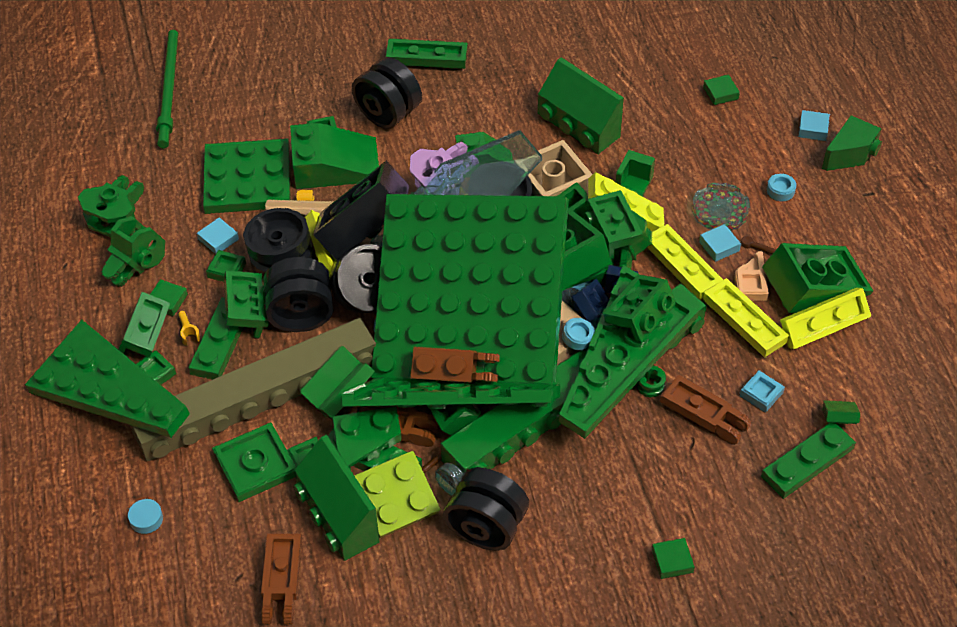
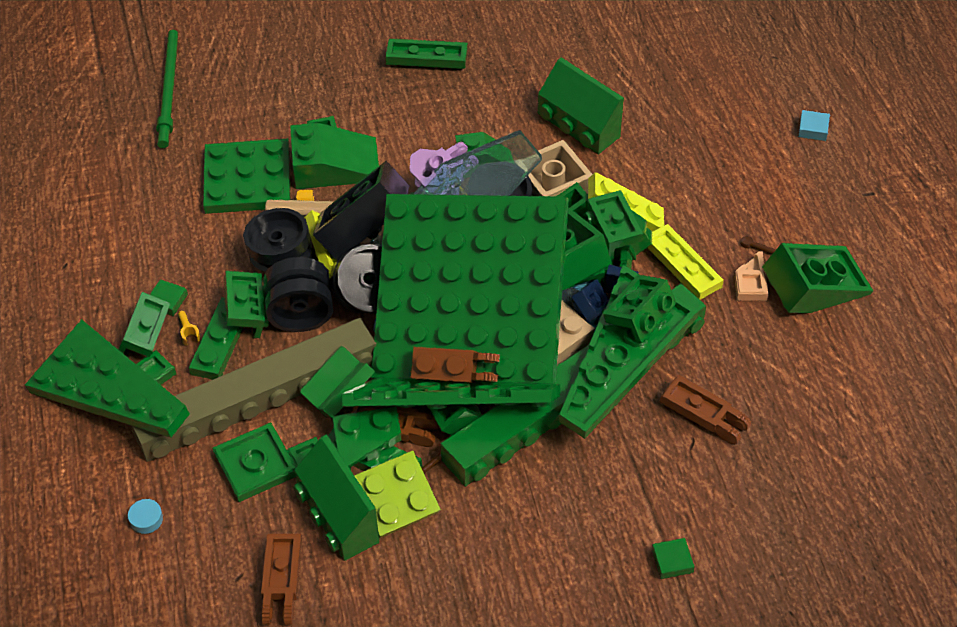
green hinge [78,175,144,237] -> none
green hinge [102,216,166,287] -> none
medium azure tile [197,217,239,254] -> none
green tile [206,250,246,282] -> none
black wheel [352,57,422,129] -> none
clear light blue tile [435,463,463,496] -> none
black wheel [443,467,529,551] -> none
medium azure tile [562,318,595,350] -> none
green panel [615,150,655,197] -> none
green bush [637,366,666,398] -> none
clear light blue tile [692,183,750,231] -> none
medium azure tile [699,224,741,262] -> none
green tile [703,74,740,105] -> none
neon yellow plate [703,278,789,357] -> none
medium azure tile [740,371,785,413] -> none
green plate [761,423,856,499] -> none
medium azure tile [767,174,796,201] -> none
neon yellow plate [780,287,871,349] -> none
green slope [822,116,882,171] -> none
green tile [822,400,860,424] -> none

